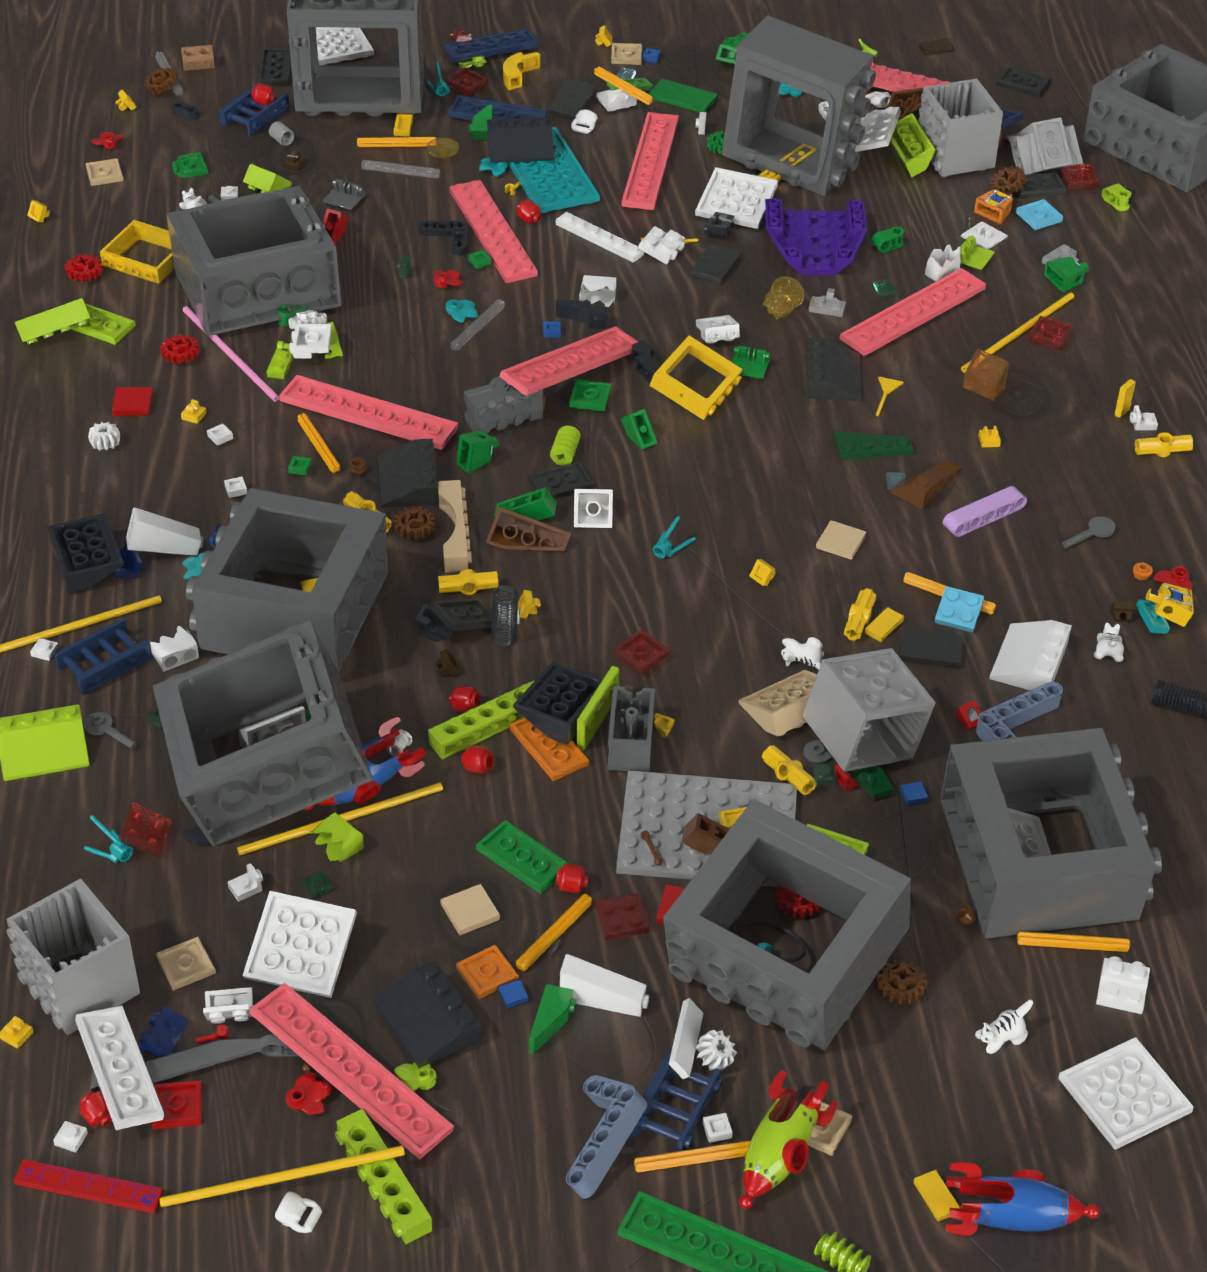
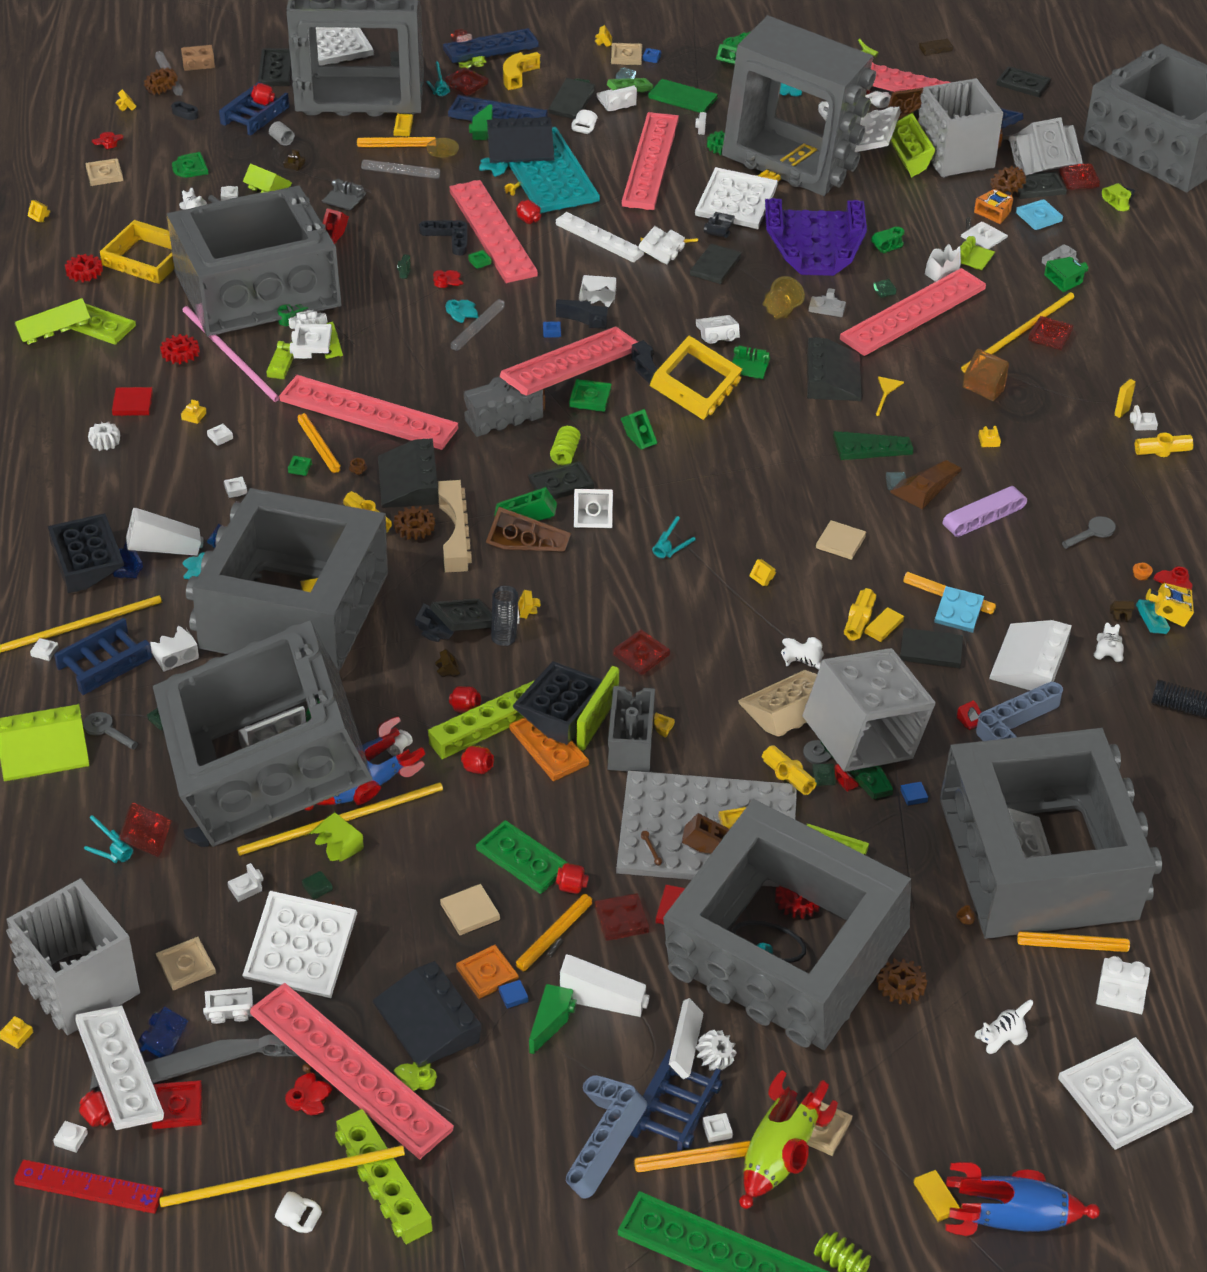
red hand [196,1025,230,1044] -> none
yellow piece [438,569,498,595] -> none
green torso [456,431,499,473] -> none
light orange axle [594,67,653,105] -> none

